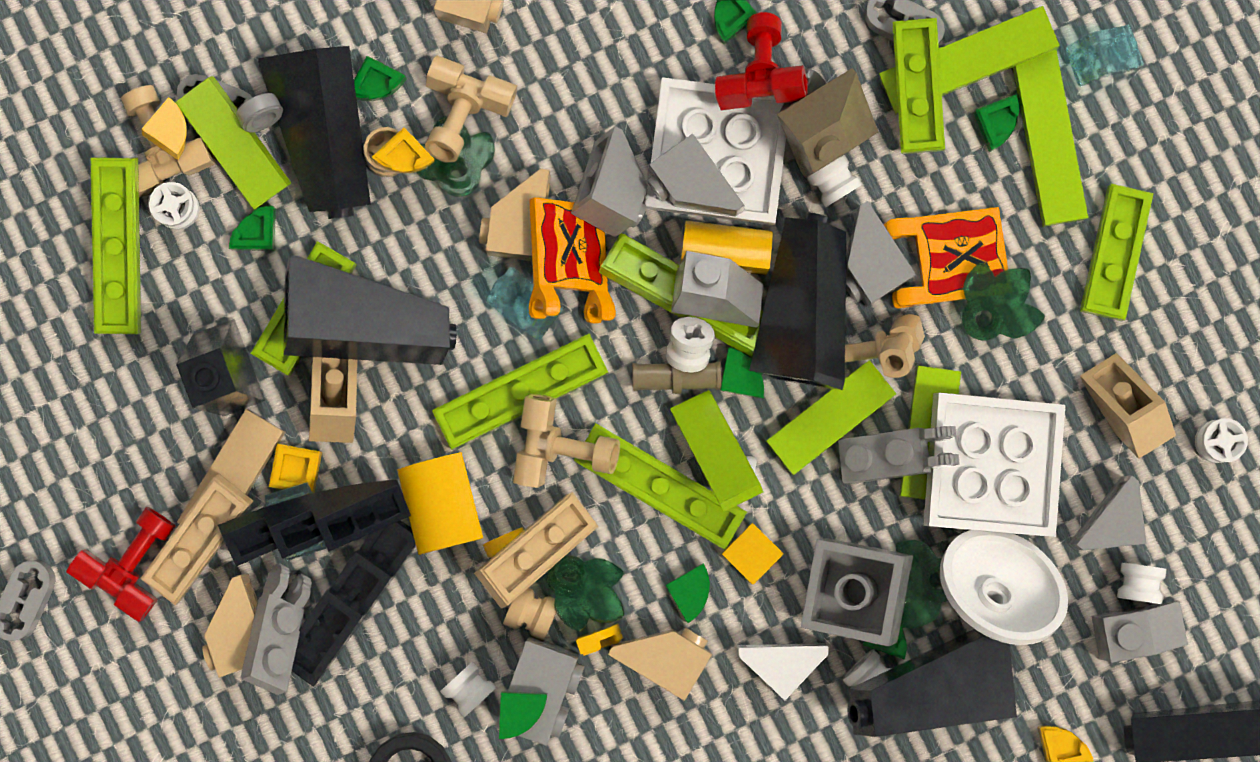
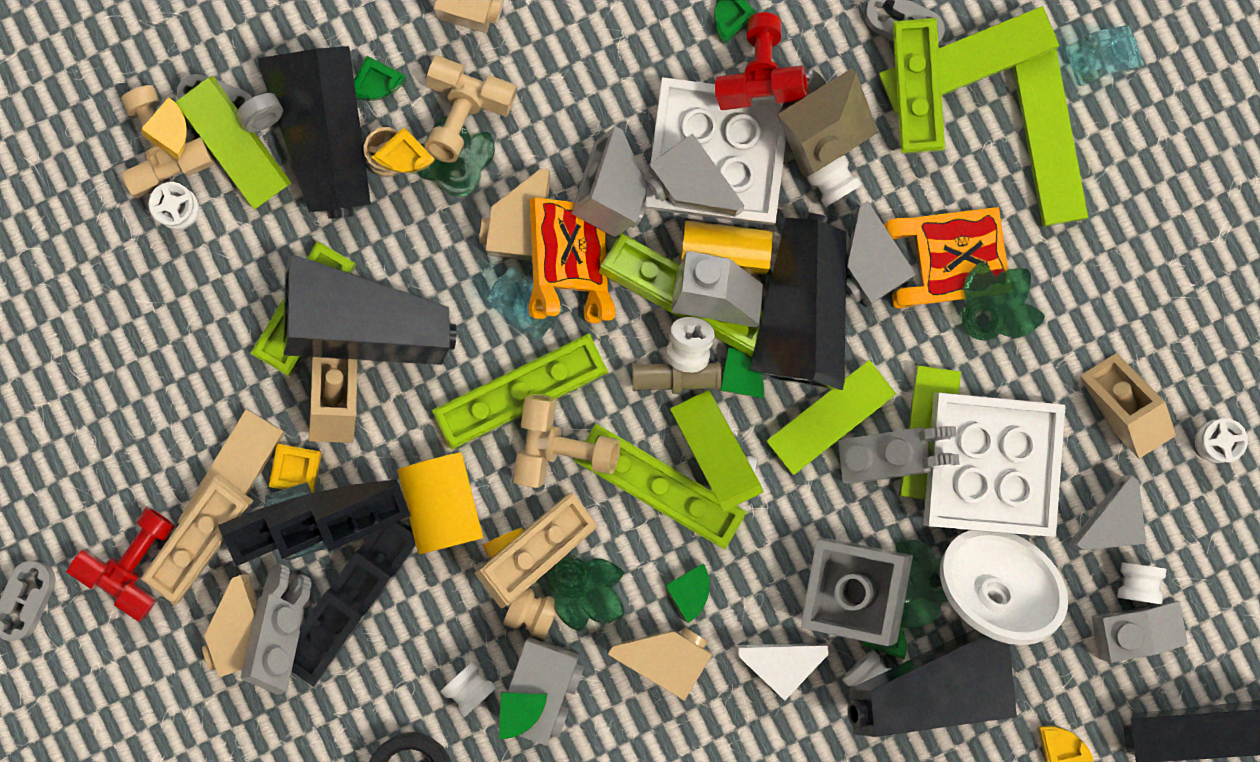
lime tile [90,157,141,334] -> none
black slope [176,319,265,416] -> none
green tile [229,206,276,251] -> none
yellow tile [576,623,623,656] -> none
yellow tile [721,523,784,585] -> none
tan bar [845,314,925,378] -> none
green tile [973,95,1019,152] -> none
lime tile [1080,183,1154,321] -> none

